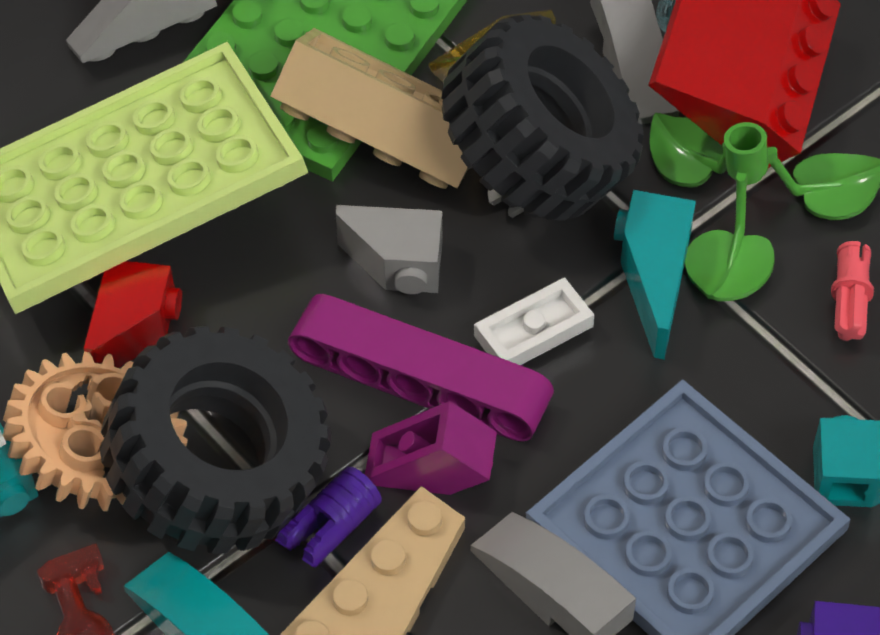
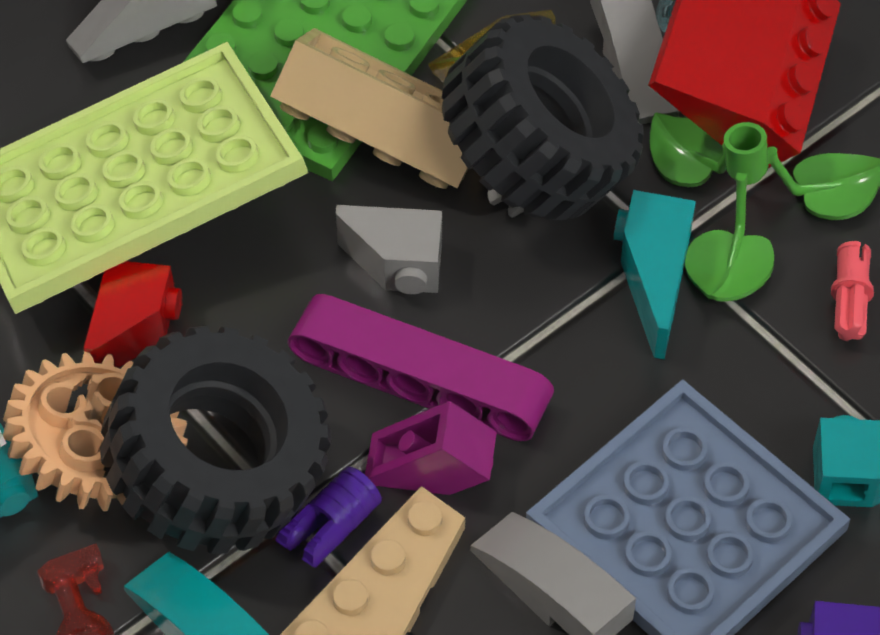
white plate [474,277,594,365] -> none

